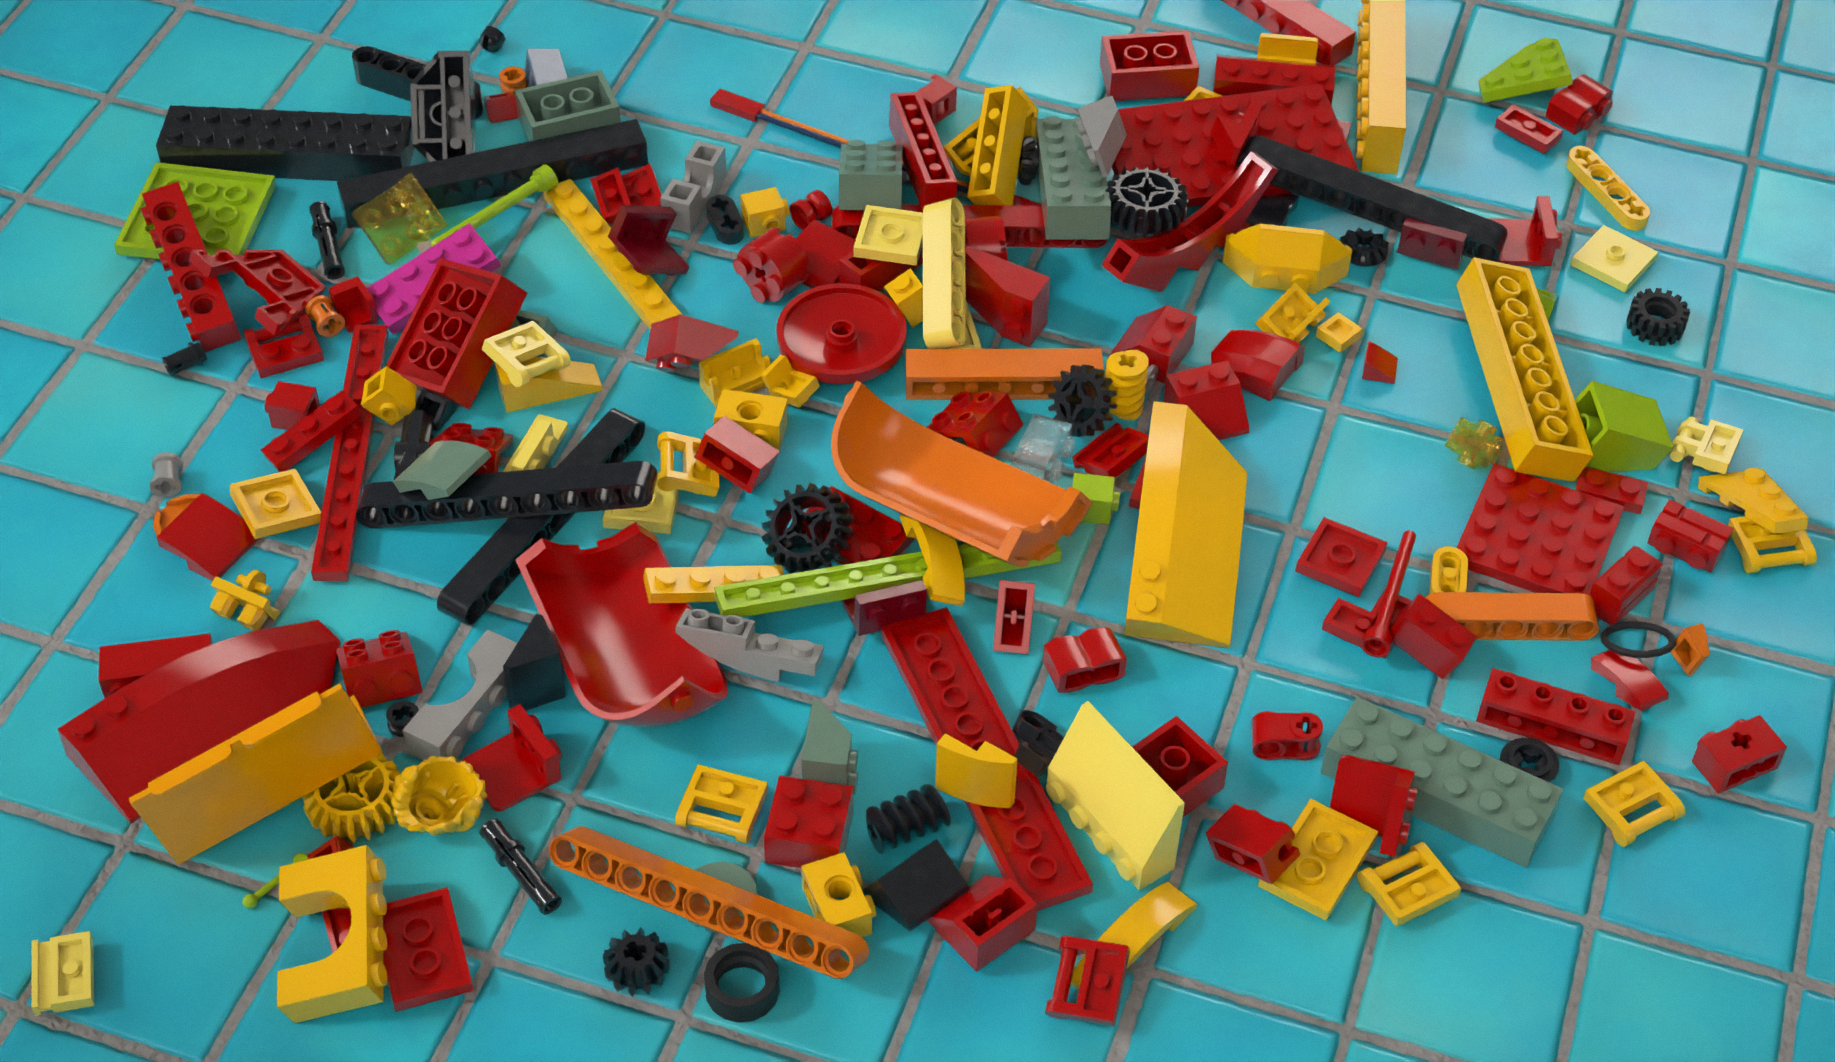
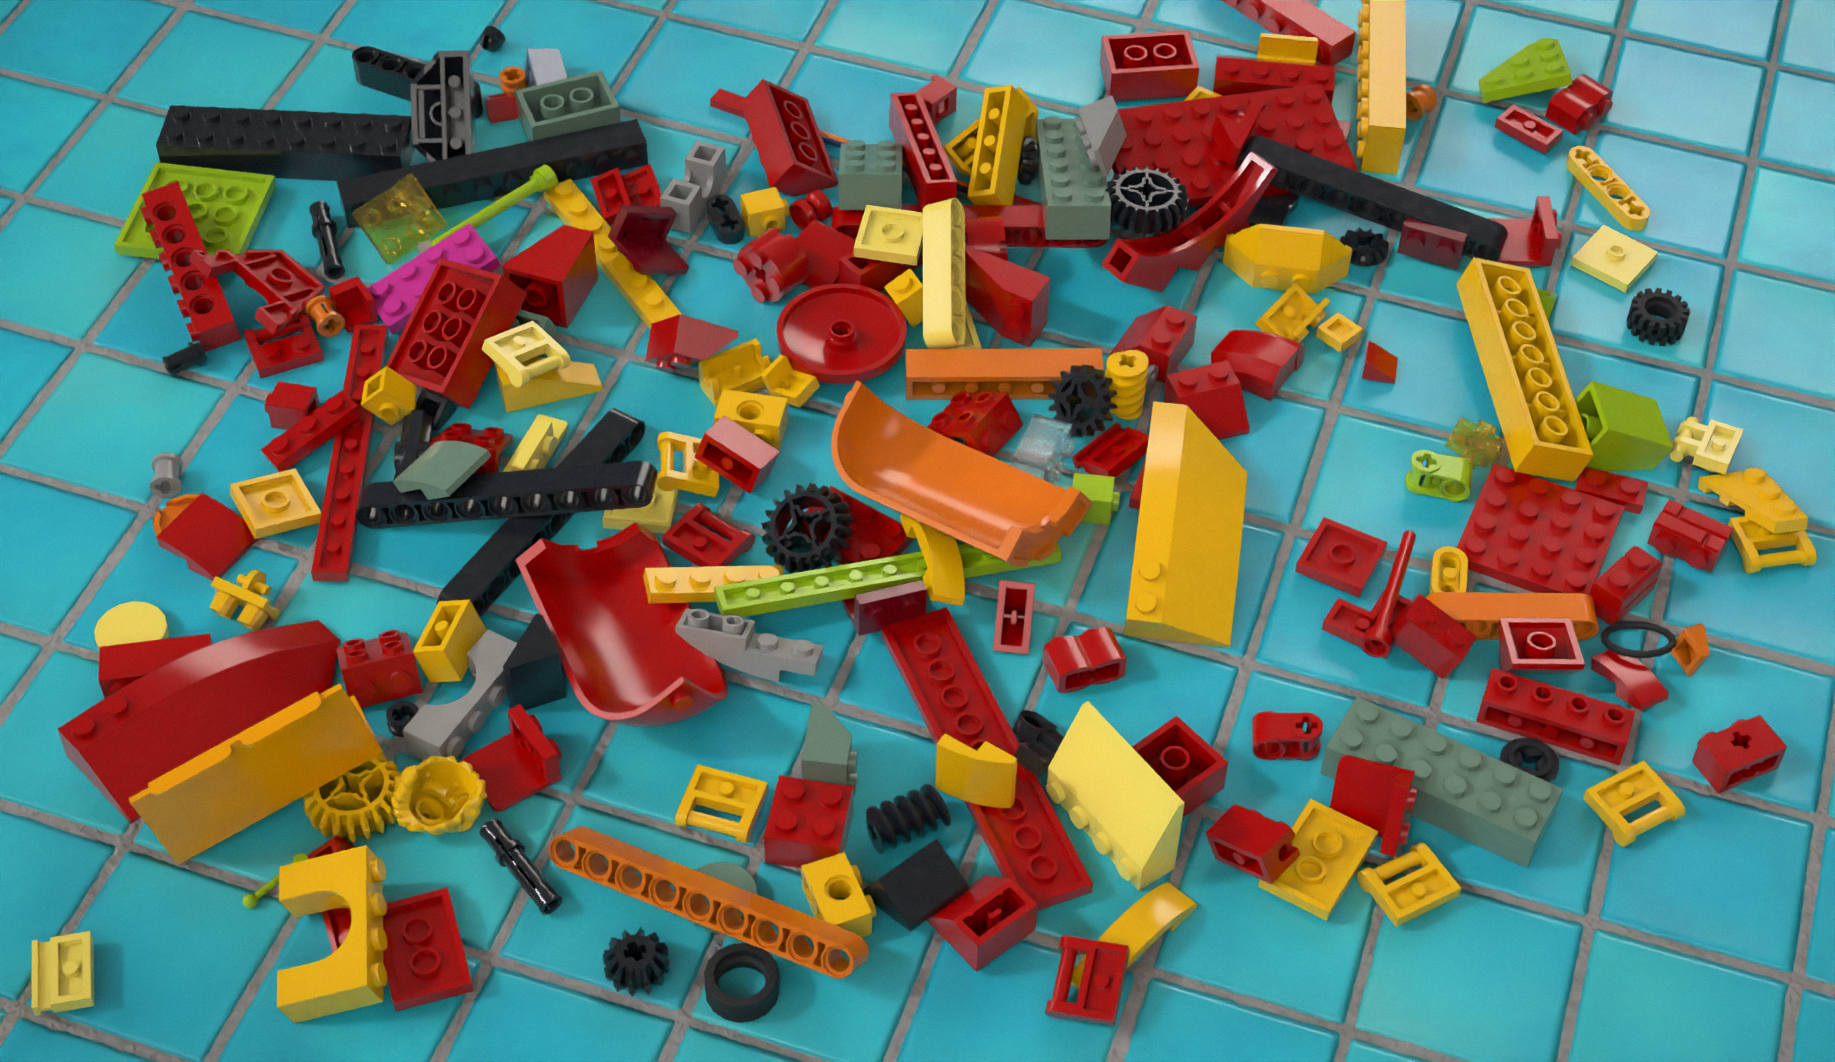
none -> light yellow tile [94,601,169,650]
none -> yellow brick [413,599,487,683]
none -> red slope [502,225,598,329]
none -> red plate [662,503,756,567]
none -> red slope [741,79,839,197]
none -> lime piece [1404,450,1473,502]
none -> orange wheel [1406,84,1437,121]
none -> red slope [1499,618,1585,674]

